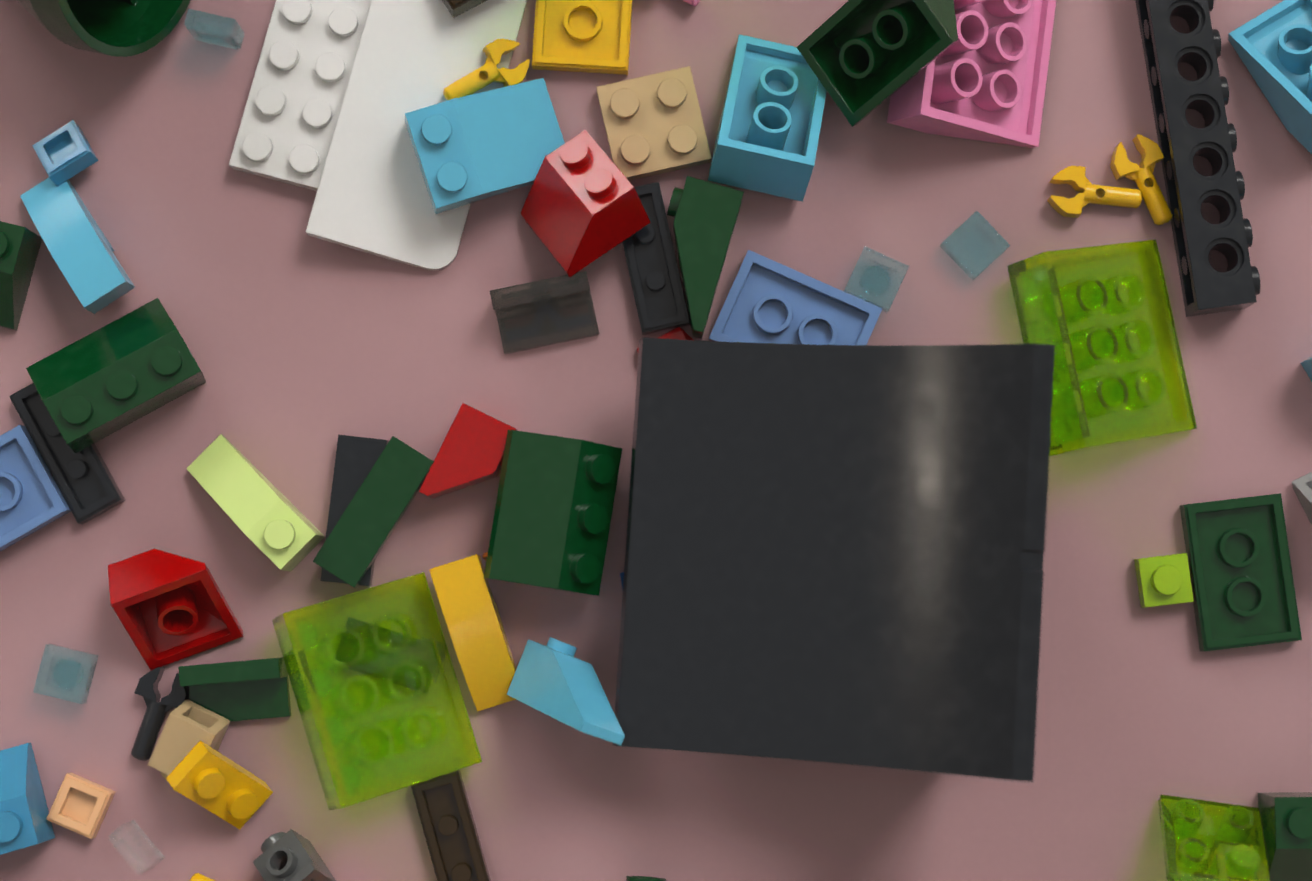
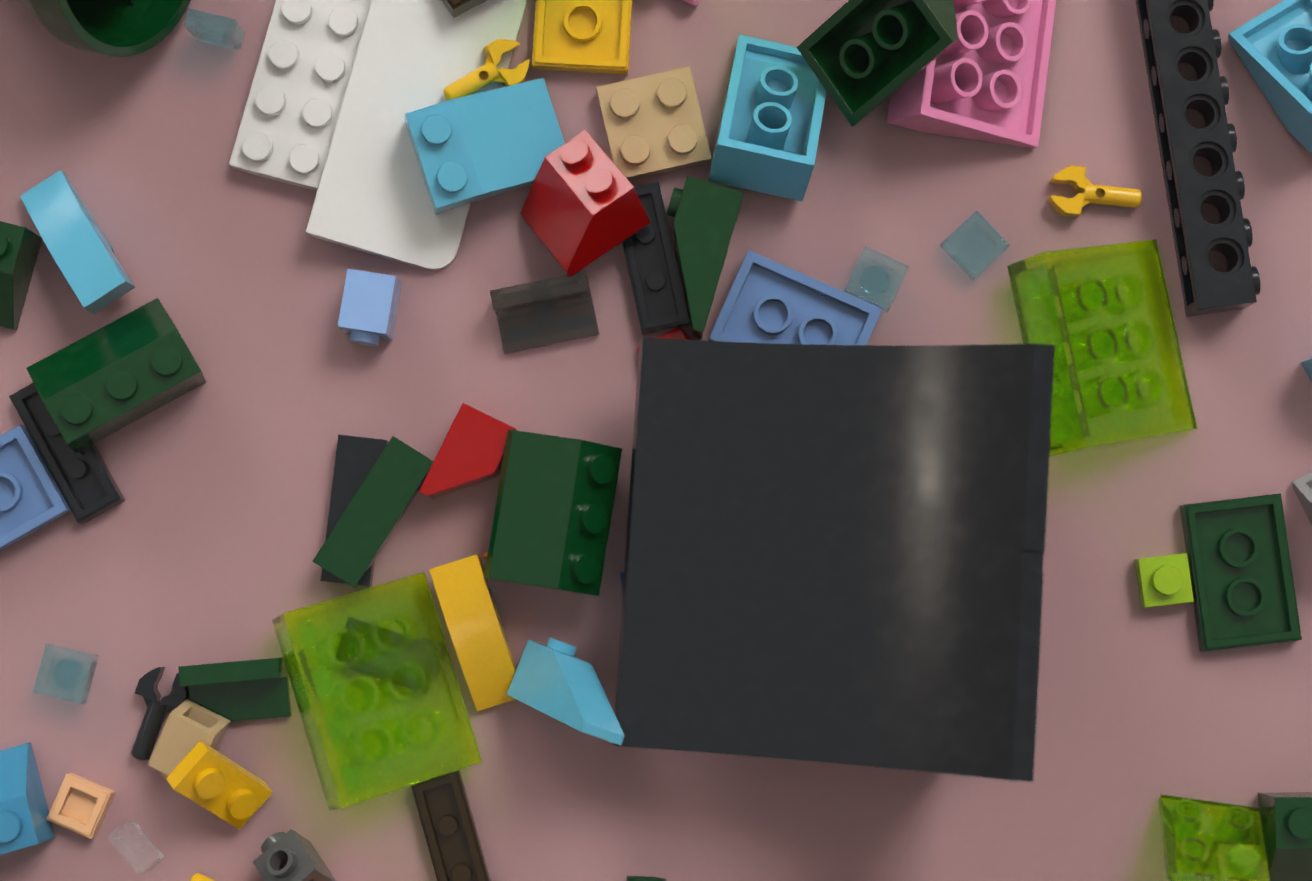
dark azure tile [32,120,98,186] -> none
red slope [108,548,243,670] -> none
yellowish green slope [186,434,325,571] -> none
yellow bar [1110,134,1172,225] -> none
none -> light blue brick [338,269,402,346]

